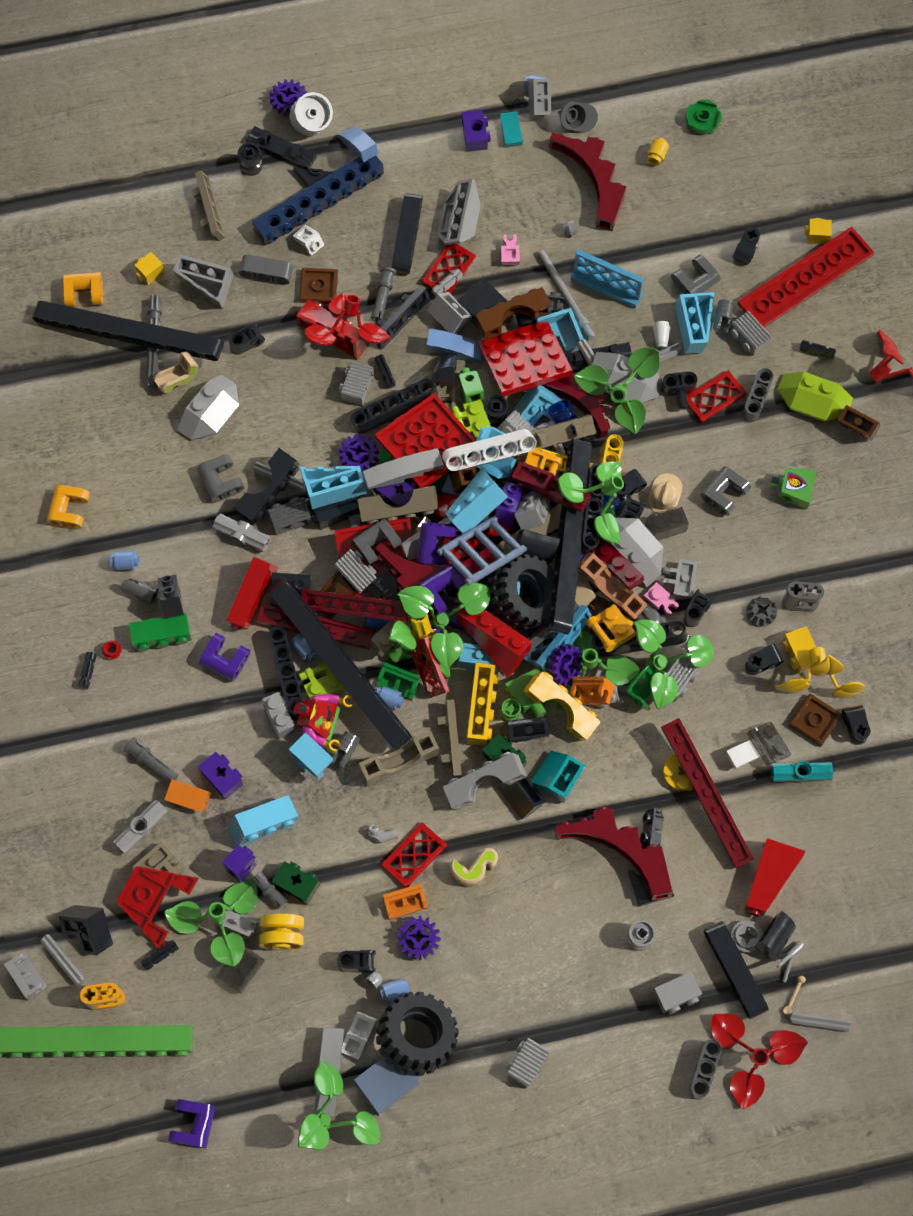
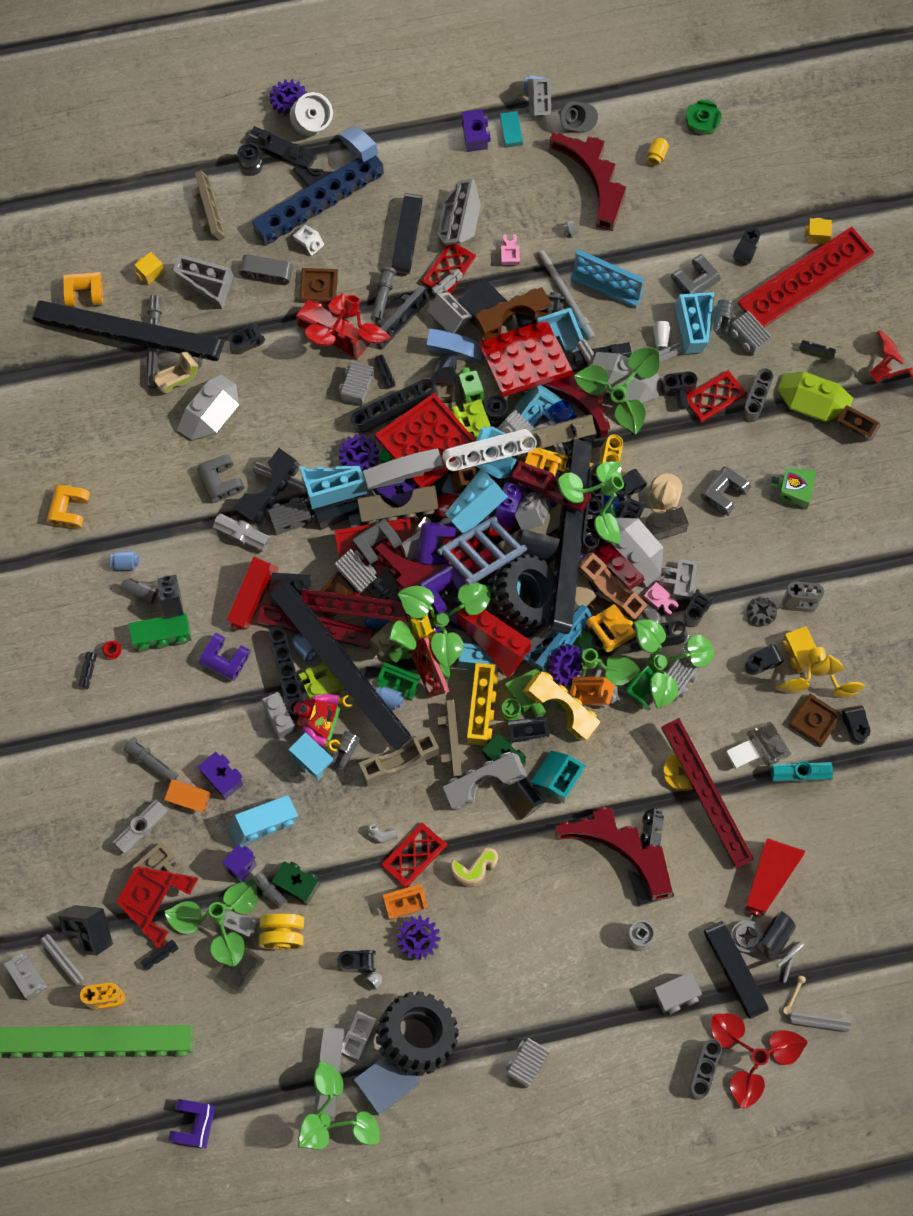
medium blue brick [380,978,411,1004] -> none

